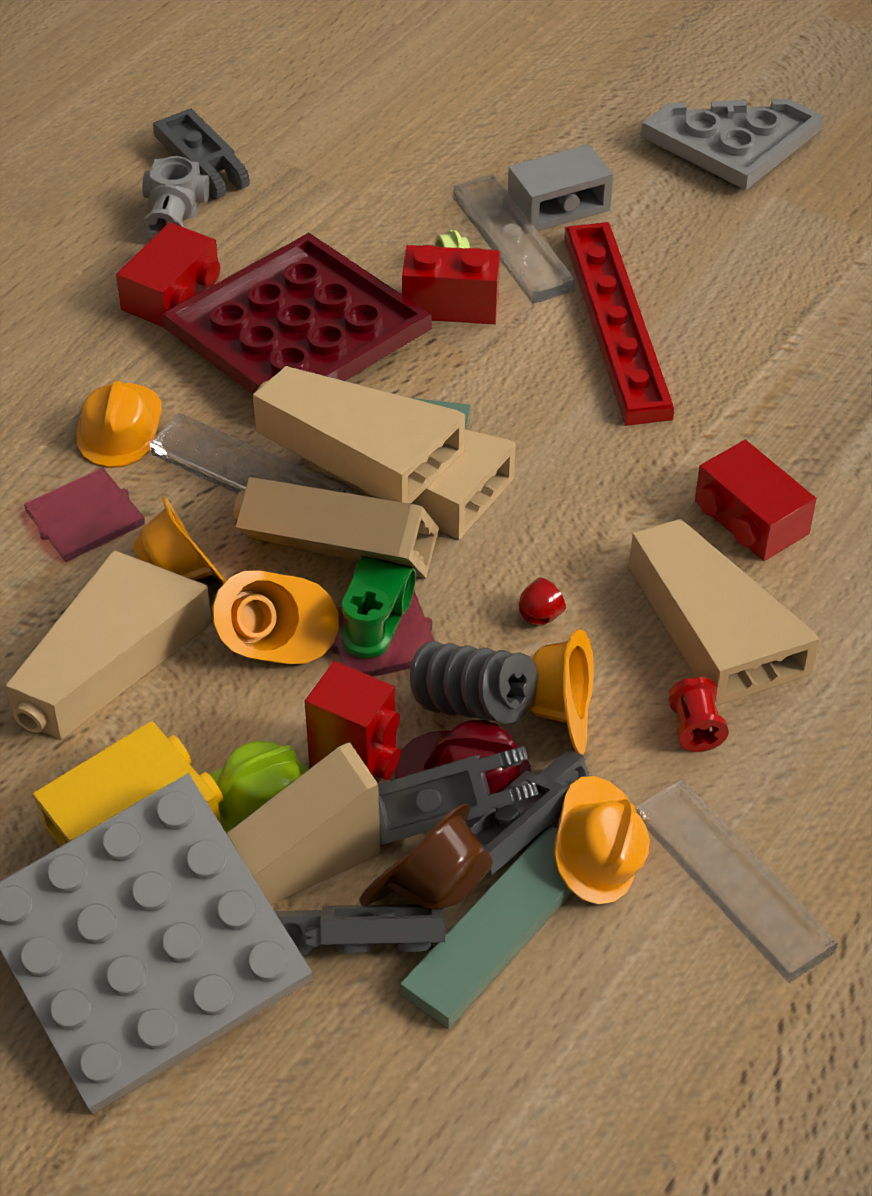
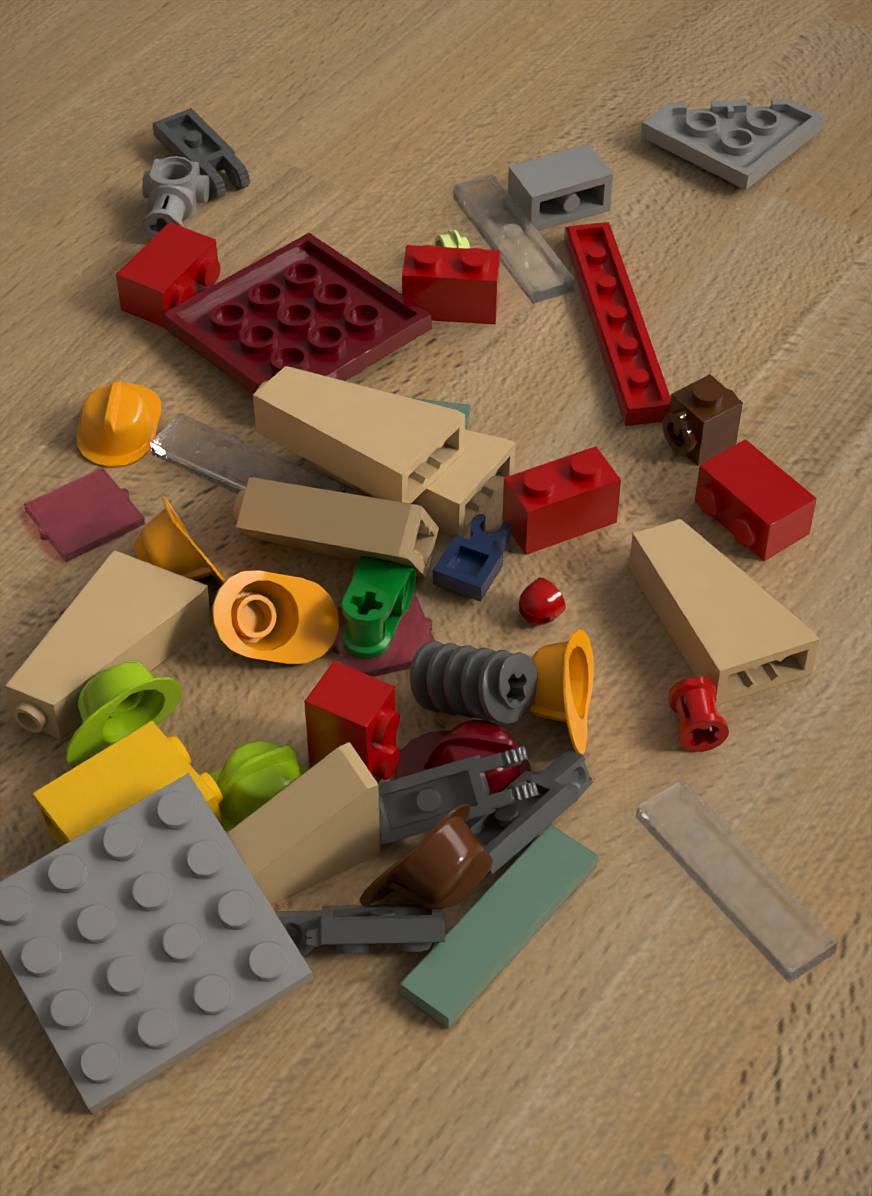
light orange piece [554,776,650,905] -> none
none -> lime piece [65,660,183,768]
none -> dark blue plate [433,514,510,602]
none -> red brick [502,446,621,555]
none -> reddish brown brick [662,374,743,466]

